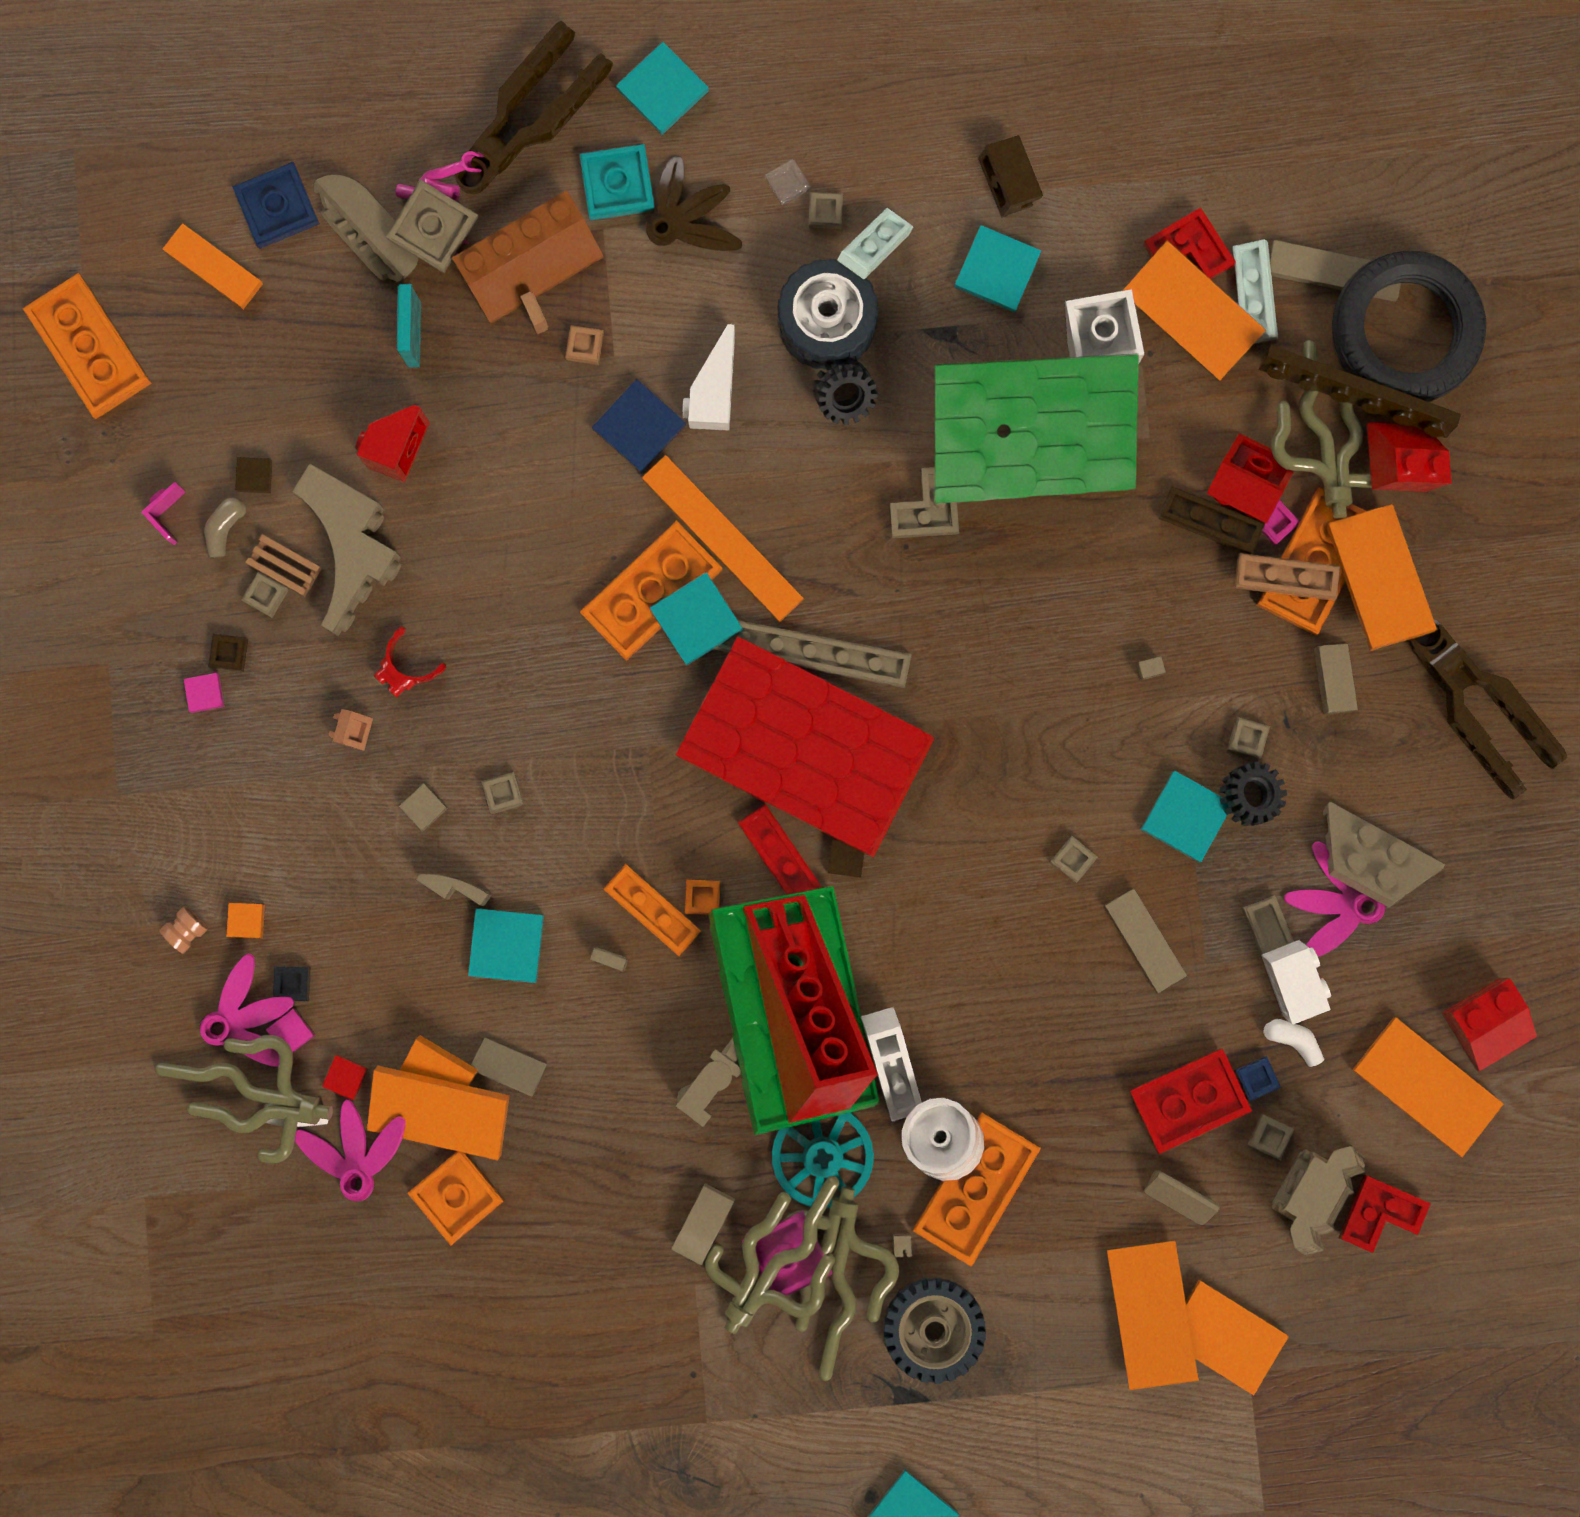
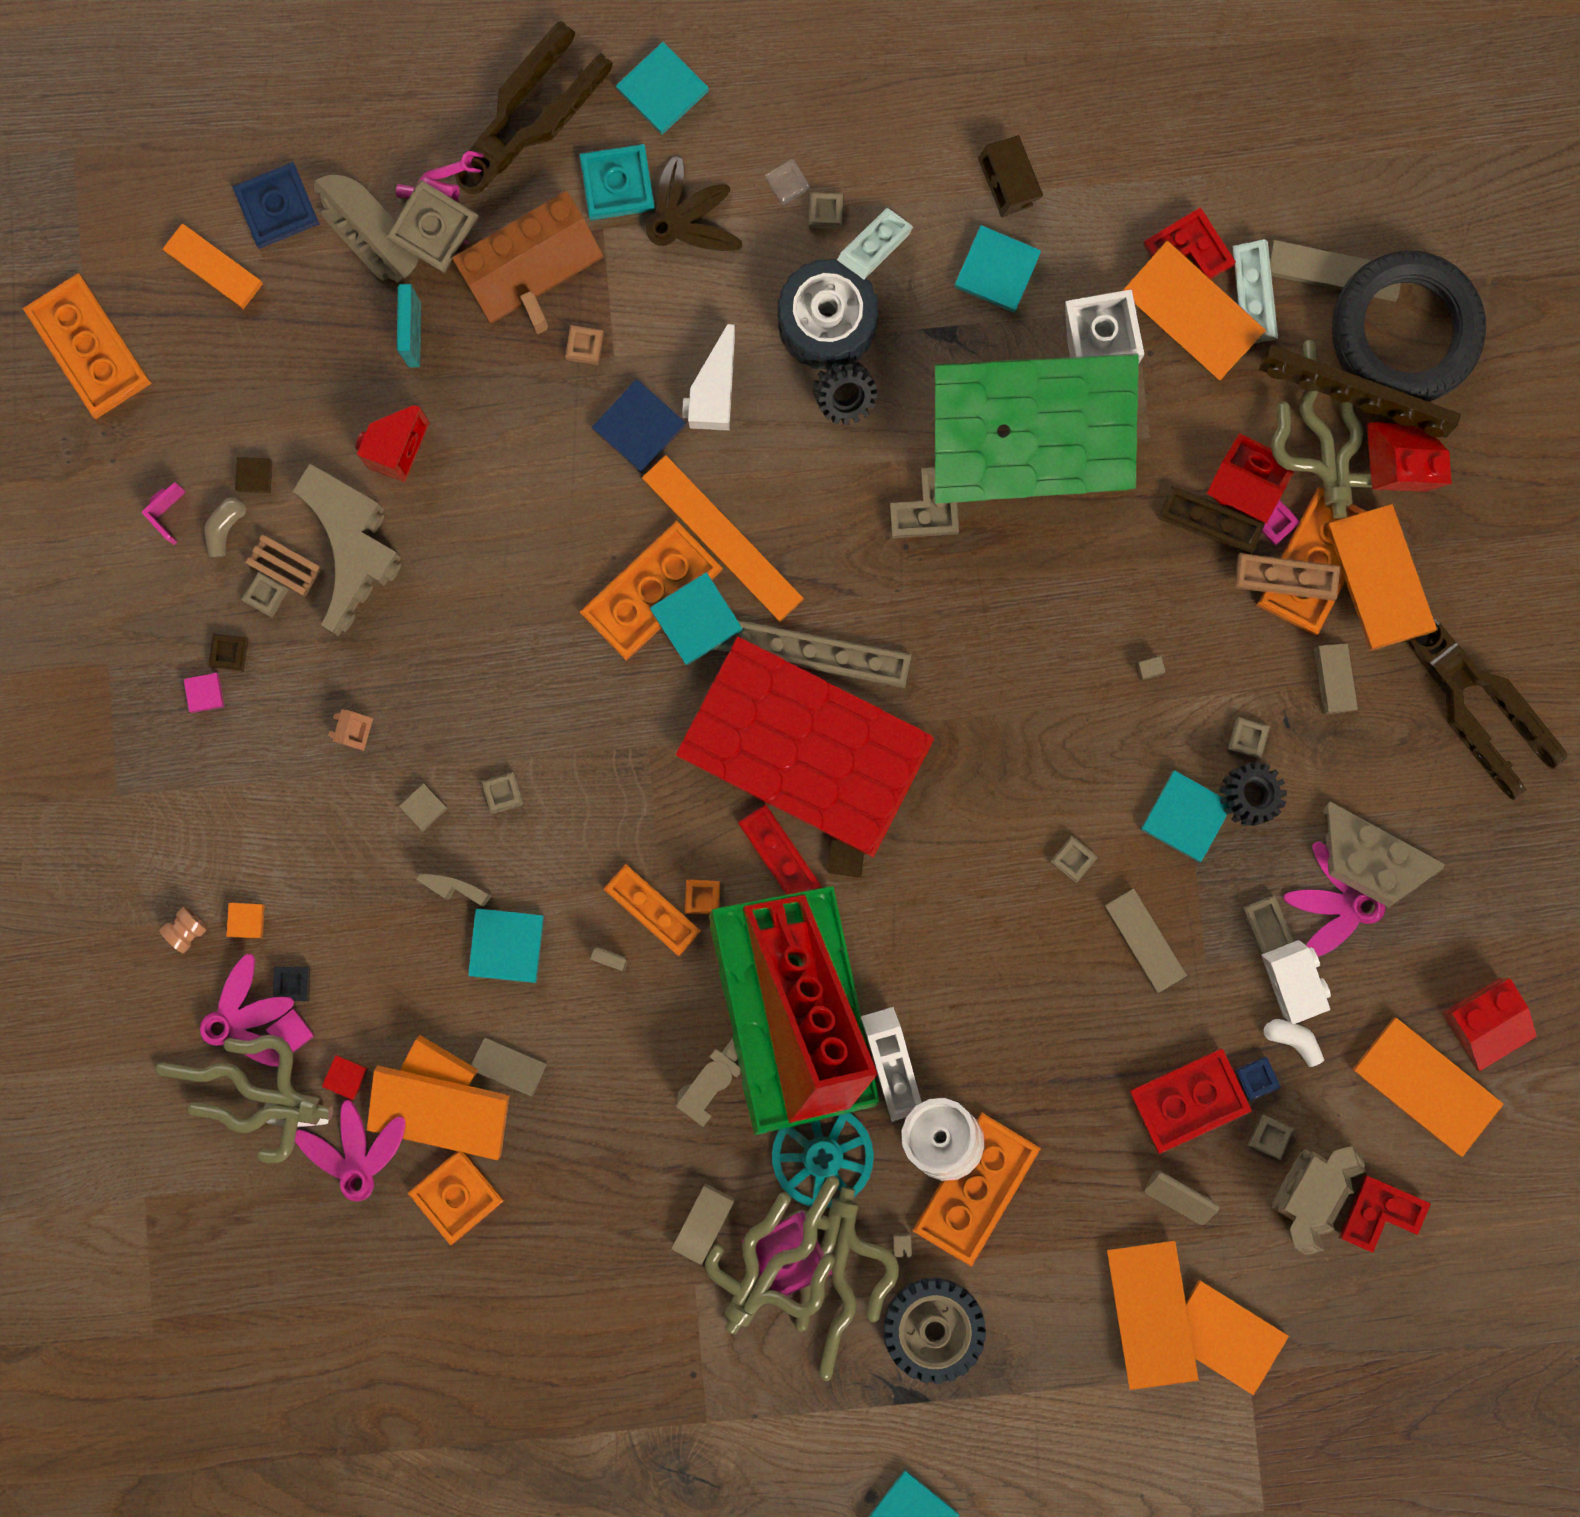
red helmet [374,626,446,697] -> none

